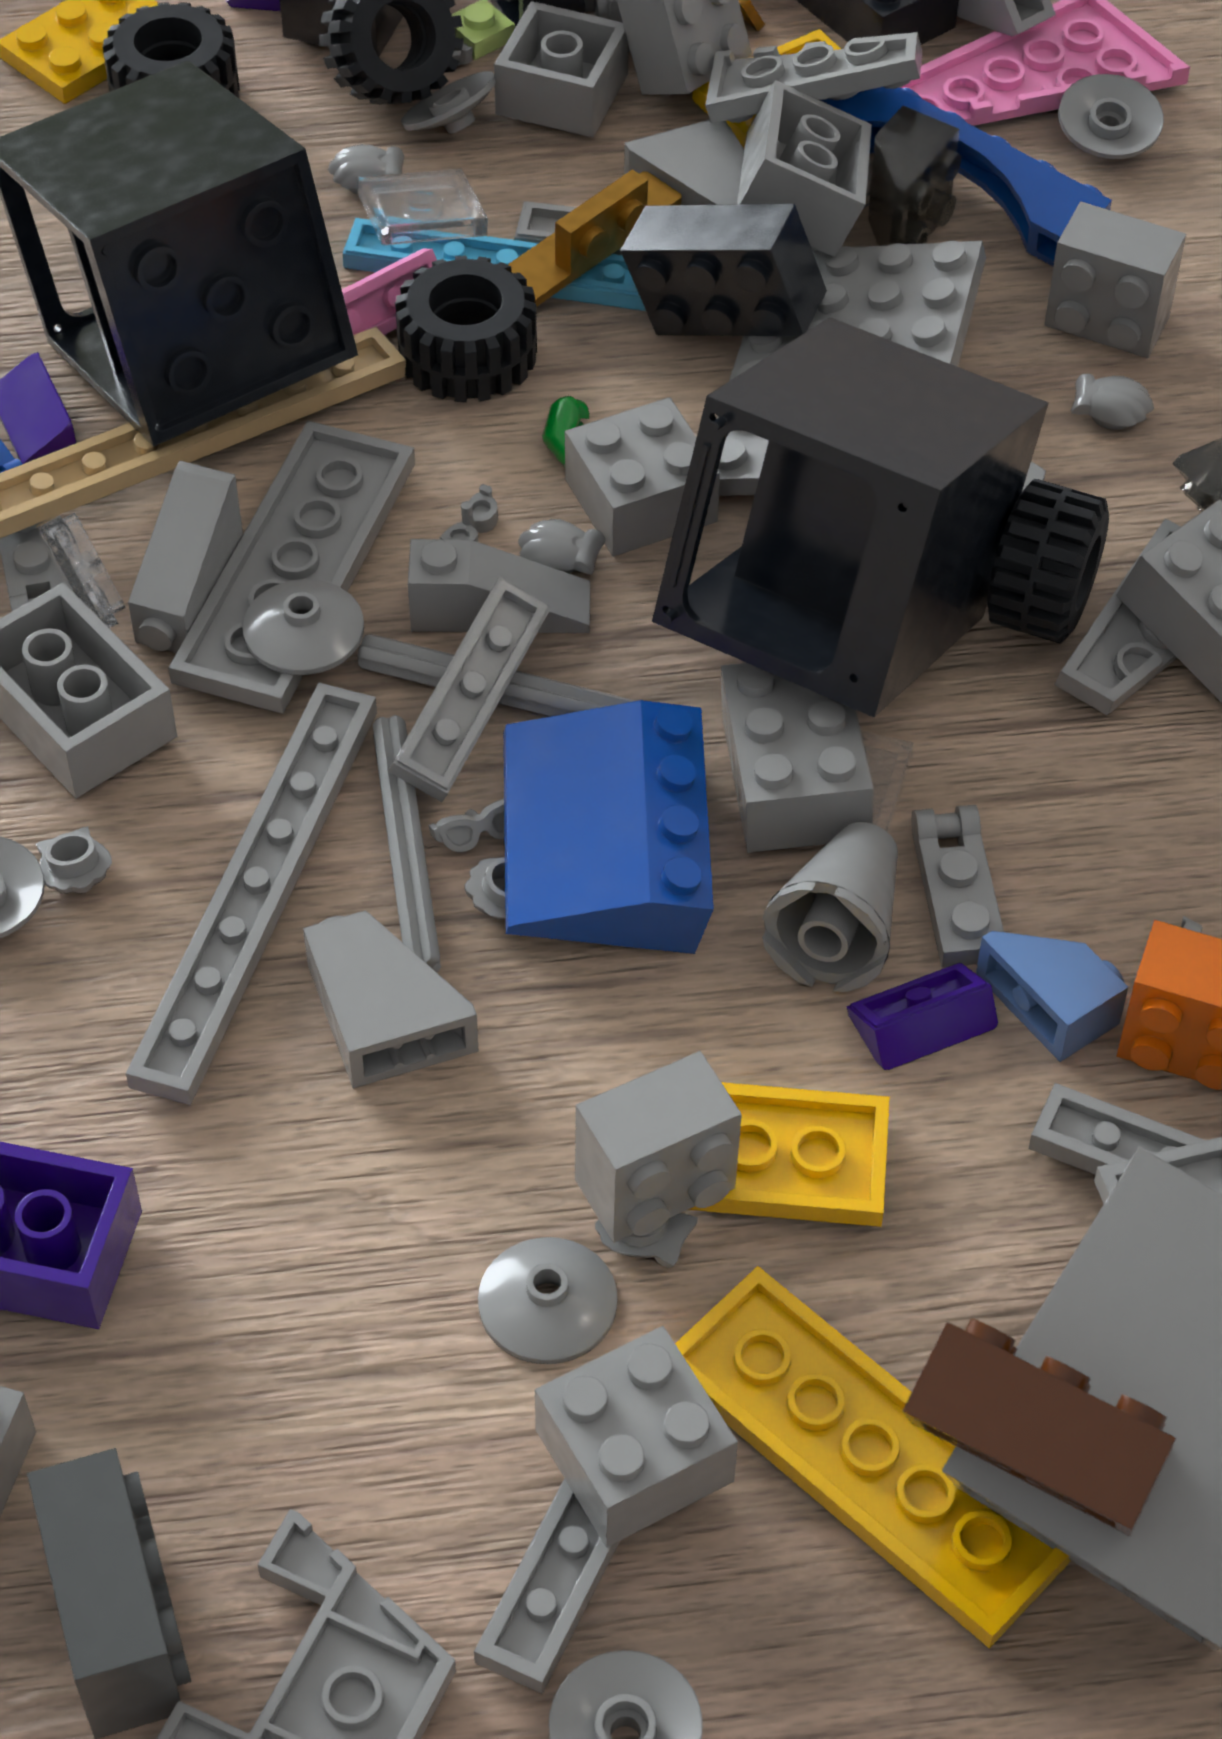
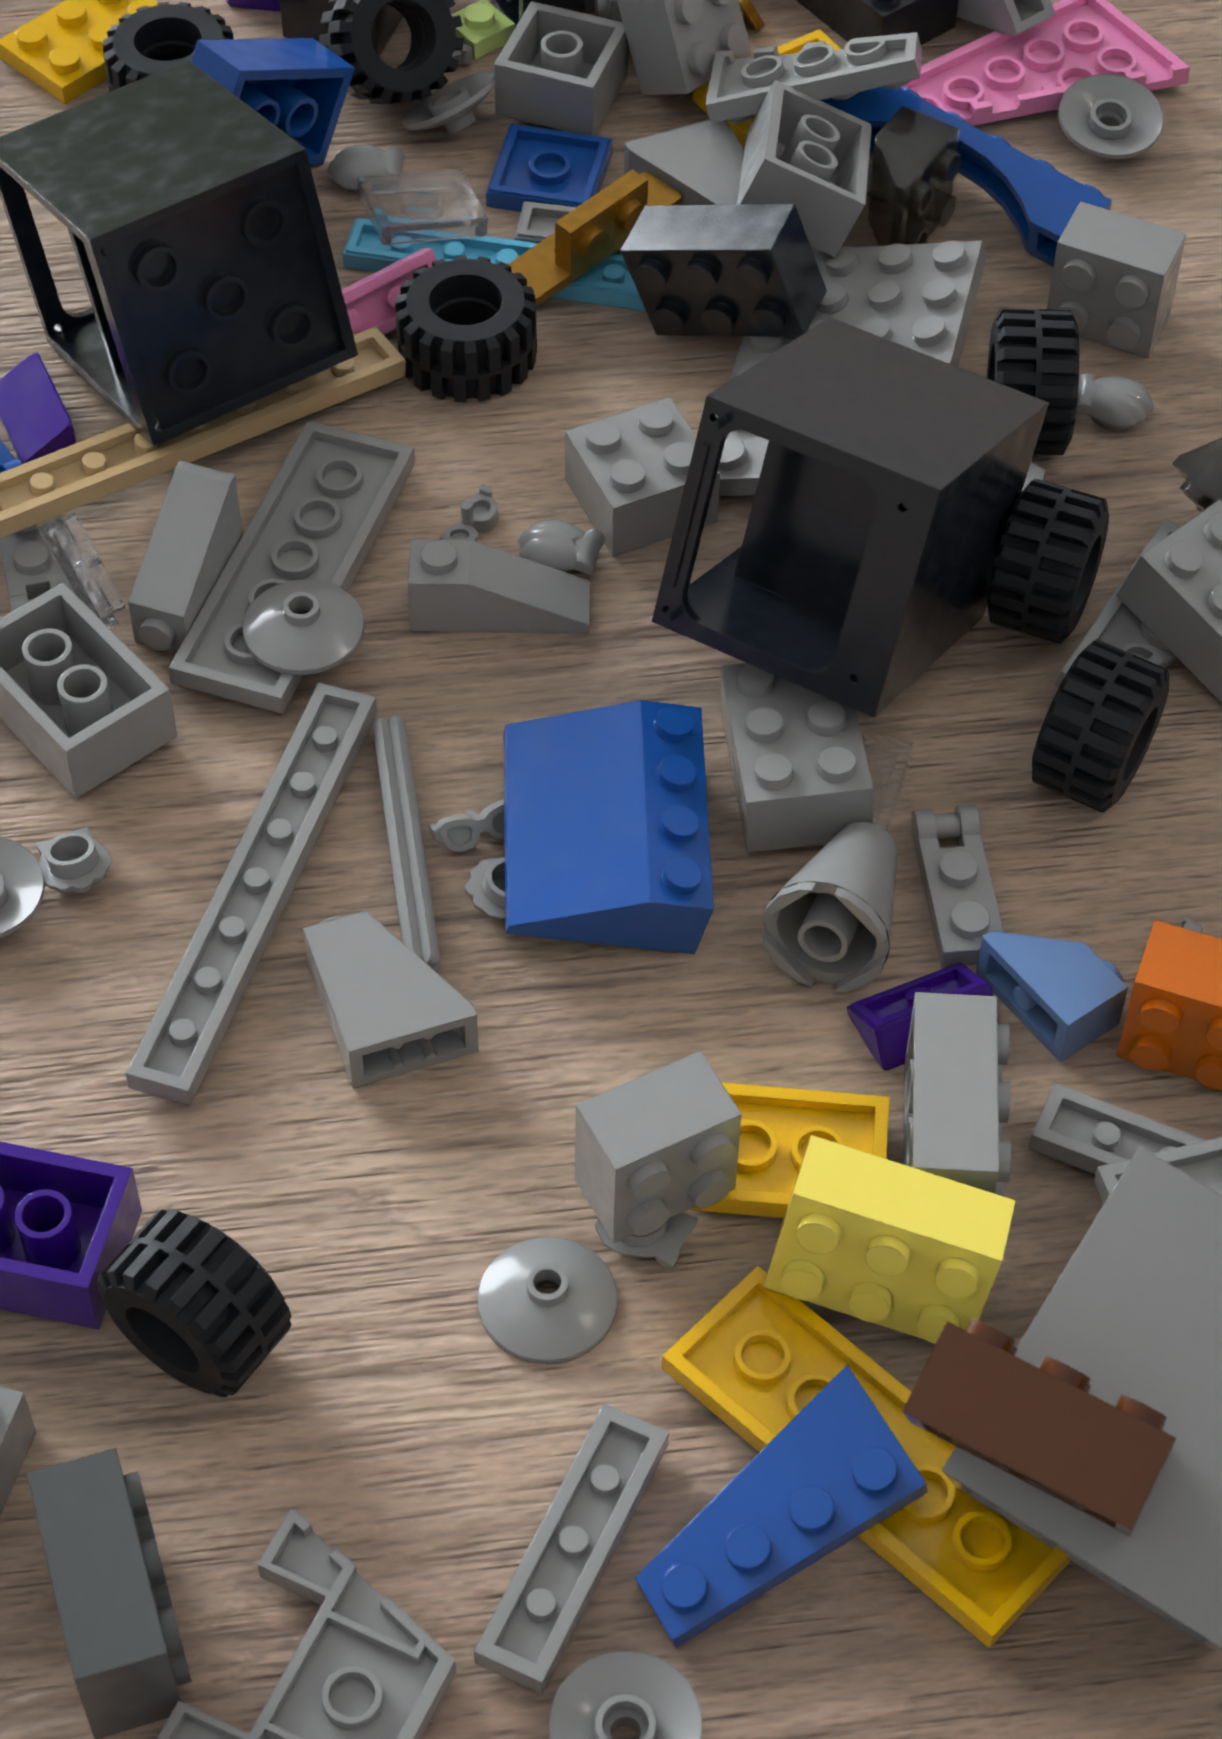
light grey axle [358,634,635,716] -> none
light grey tile [388,576,552,802] -> none
light grey brick [535,1326,738,1548] -> none
green arm [542,396,589,468] -> none
none -> black tyre [97,1209,292,1397]
none -> blue brick [190,38,355,165]
none -> blue tile [486,124,613,212]
none -> blue wing [635,1365,928,1648]
none -> light yellow brick [763,1135,1016,1344]
none -> light grey brick [903,992,1011,1197]
none -> black tyre [987,308,1079,455]
none -> black tyre [1032,639,1169,813]

